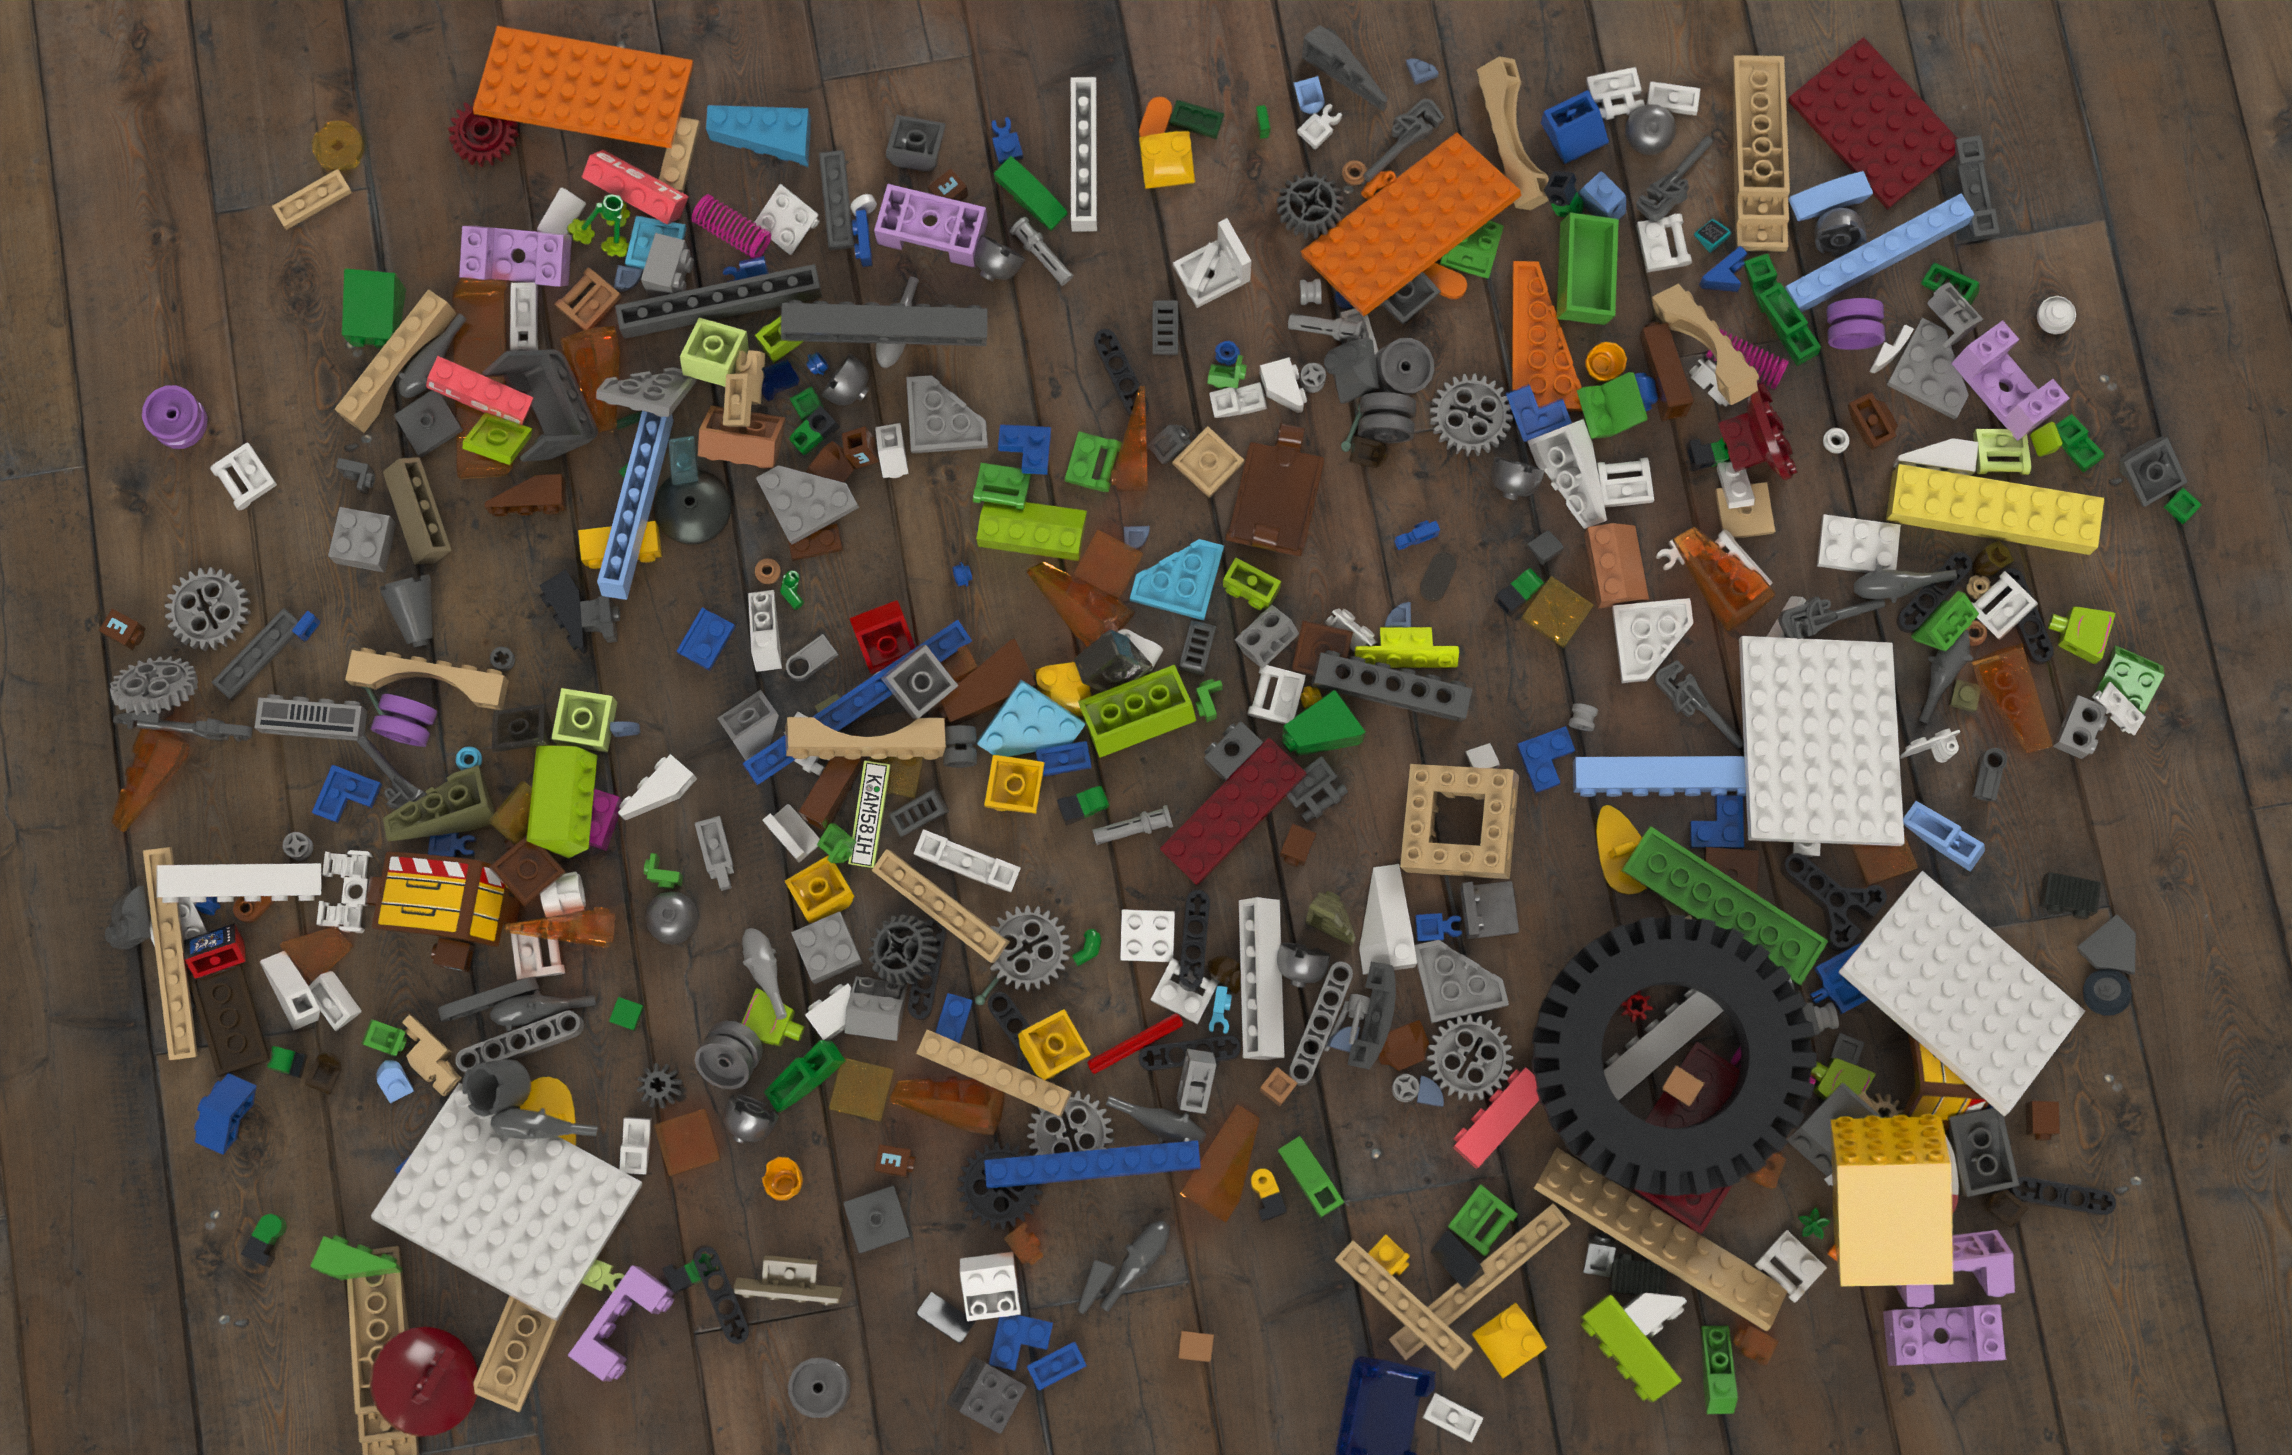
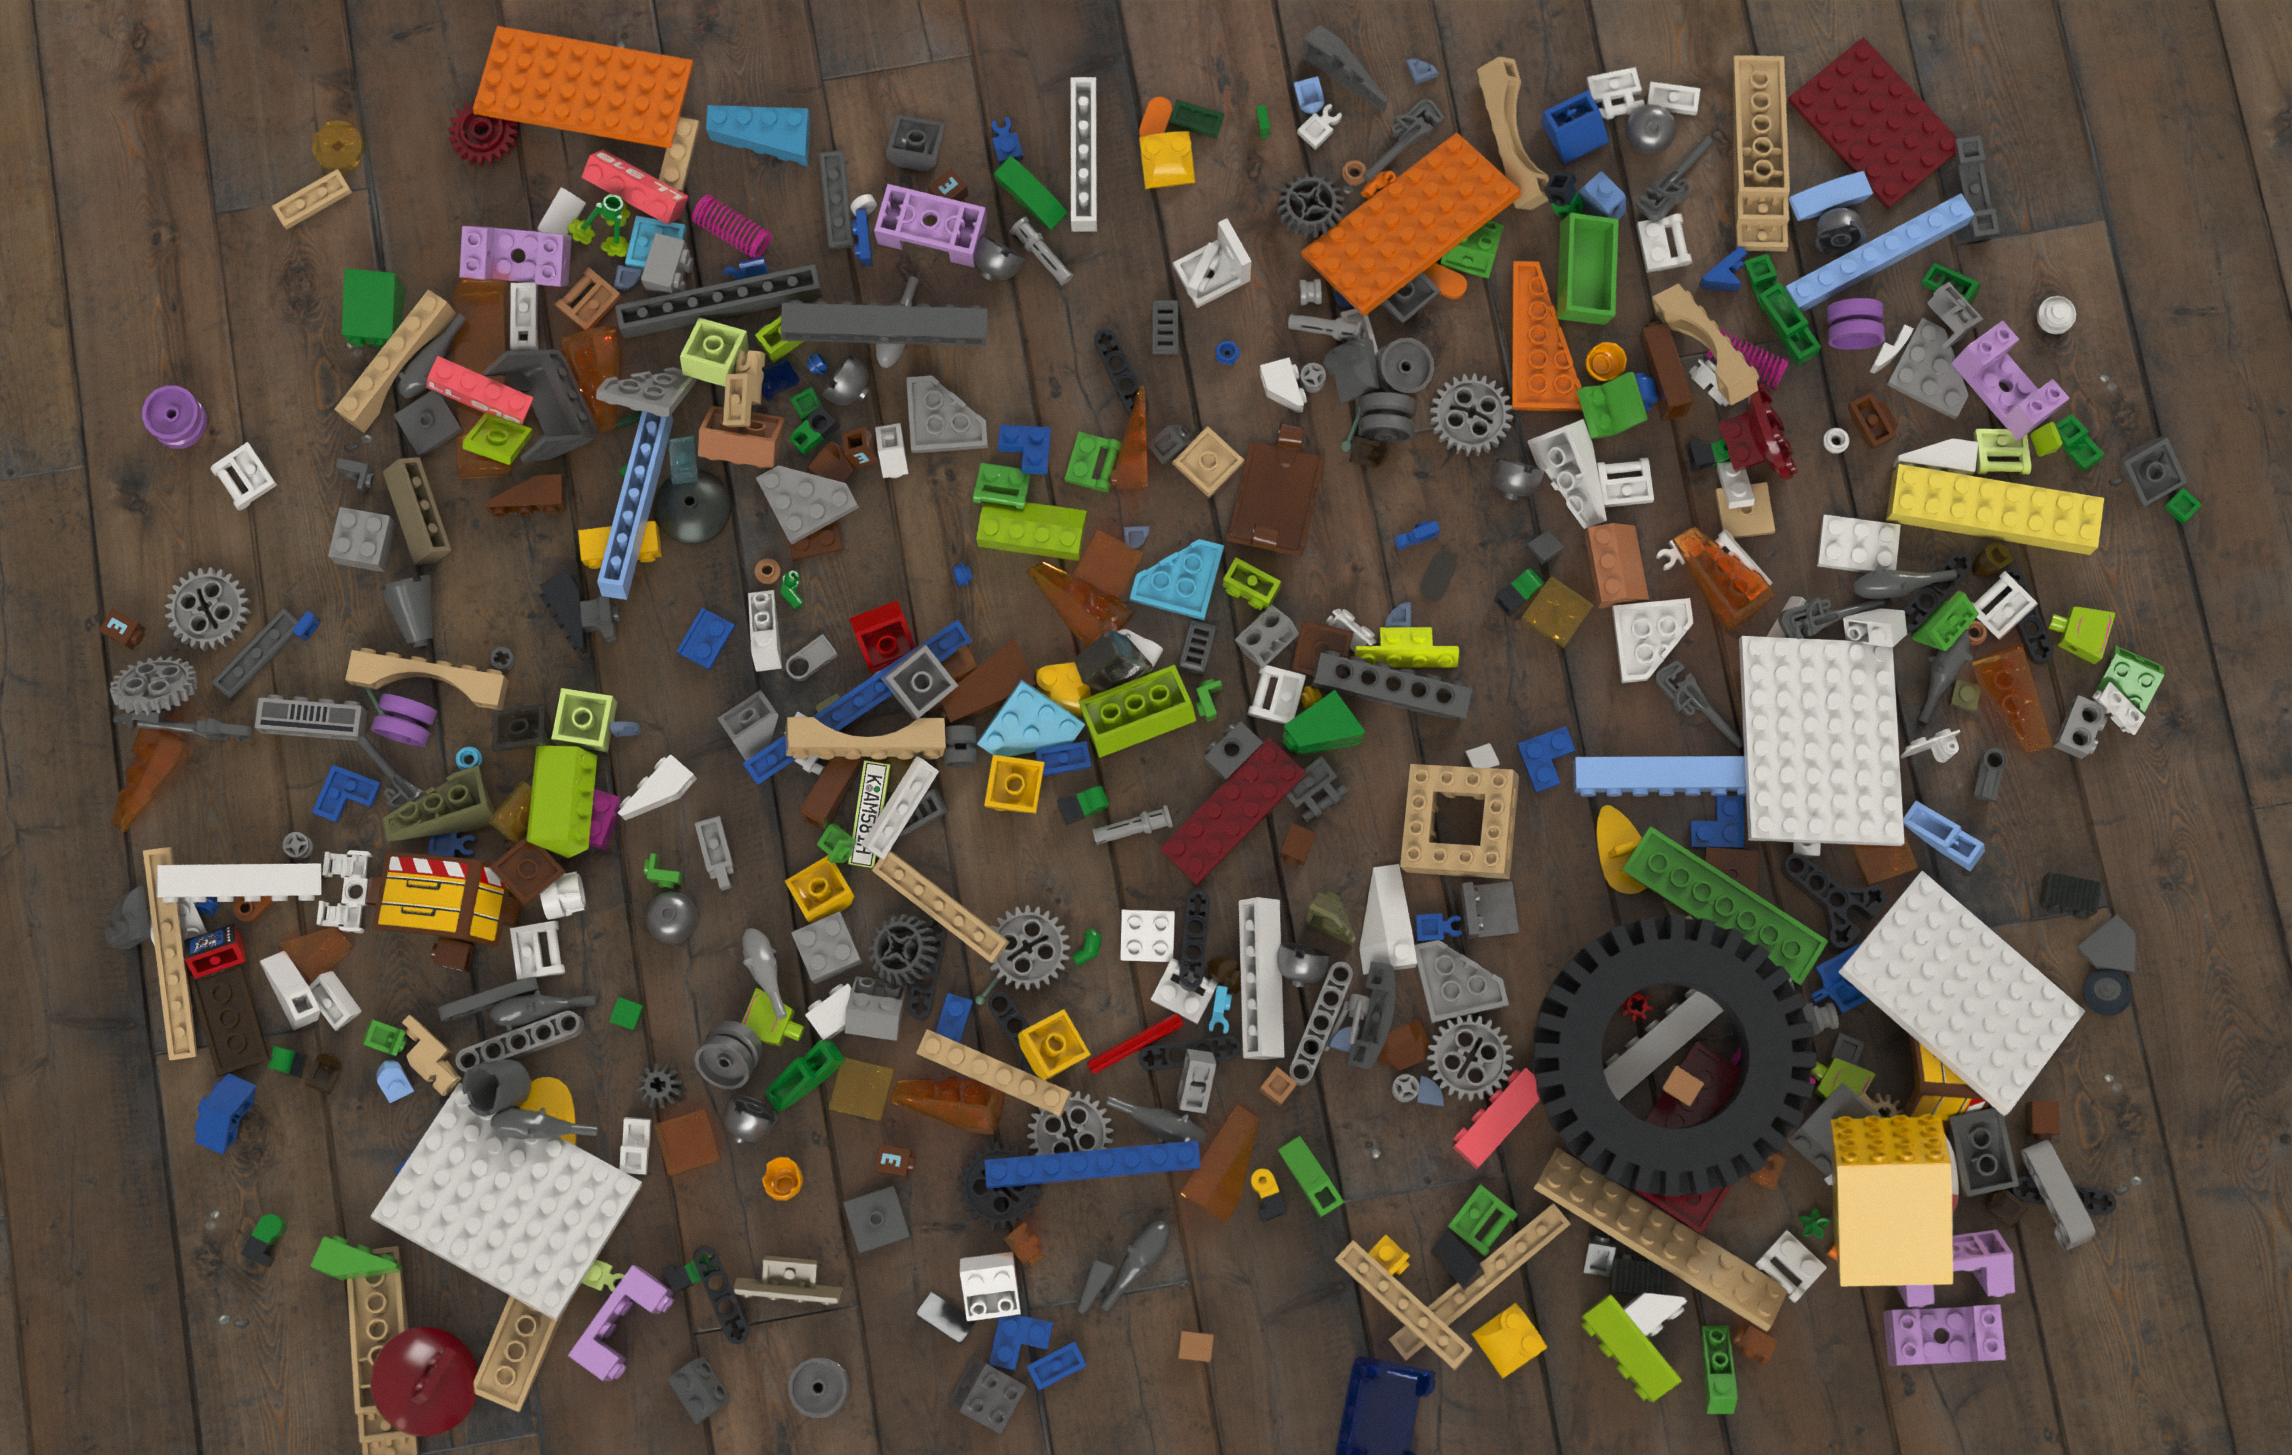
clear orange wedge [503,907,615,948] -> none
white hinge [754,184,819,255] -> none
white panel [763,804,820,863] -> none
white slope [914,829,1021,892] -> none
bright green bracket [1207,355,1247,388] -> none
white slope [1210,383,1267,418] -> none
white plate [1422,1393,1483,1443] -> none
blue plate [1505,384,1572,442] -> none
light grey wheel [1568,704,1598,731] -> none
slope [1694,218,1731,253] -> none
tan plate [1966,575,1991,600] -> none
none -> dark grey bracket [667,1356,731,1424]
none -> white plate [861,756,939,860]
none -> white slope [1843,608,1907,647]
none -> light grey beam [2021,1140,2095,1251]

